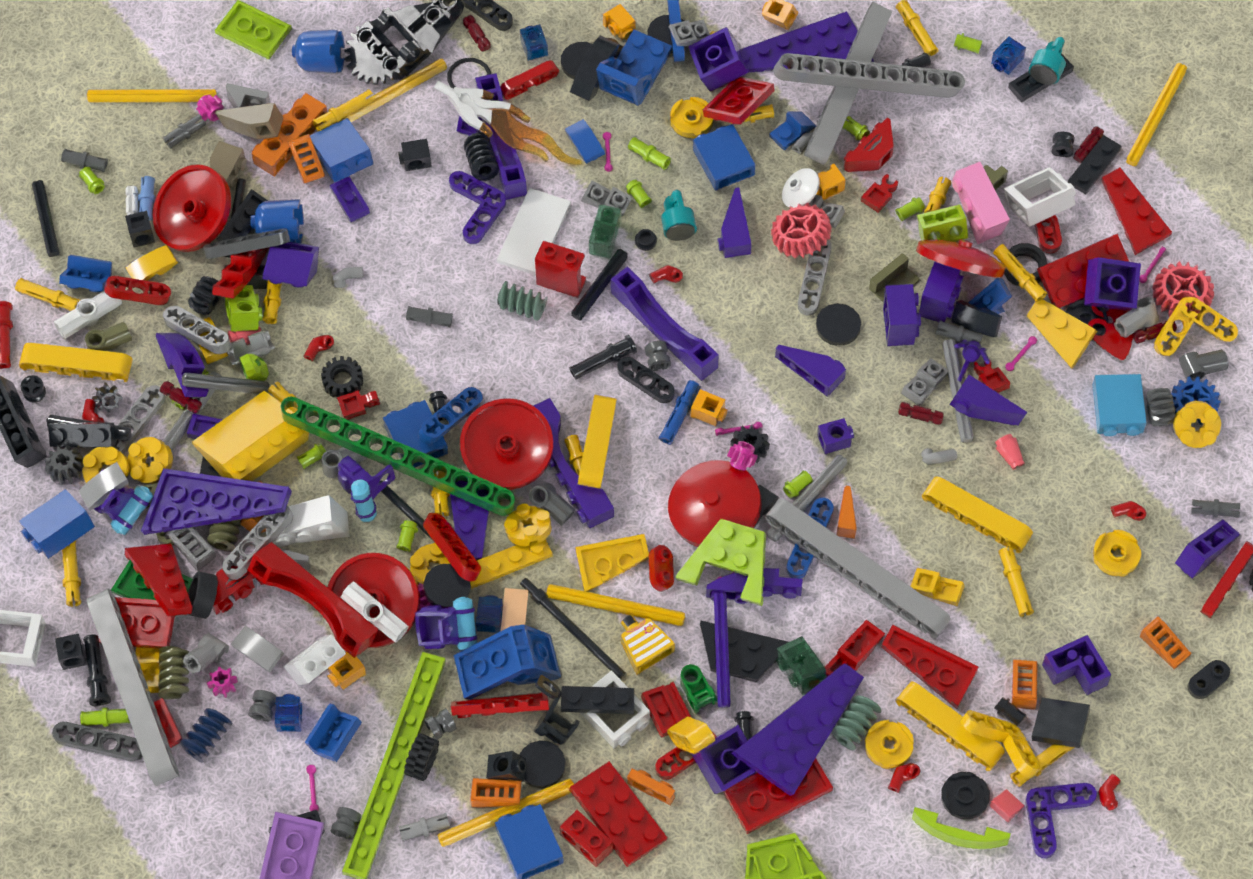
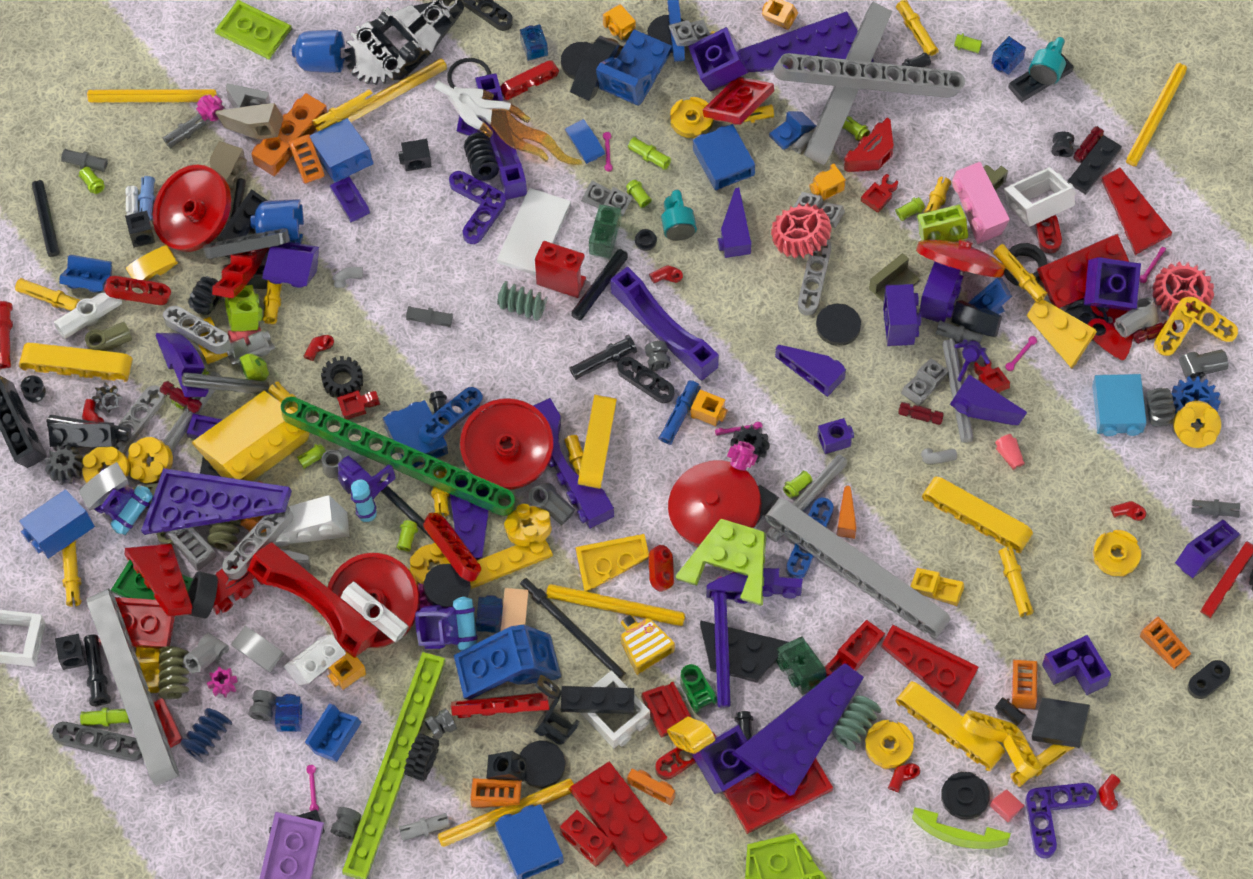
dark red axle [463,15,491,52] -> none
white dish [782,168,820,208] -> none

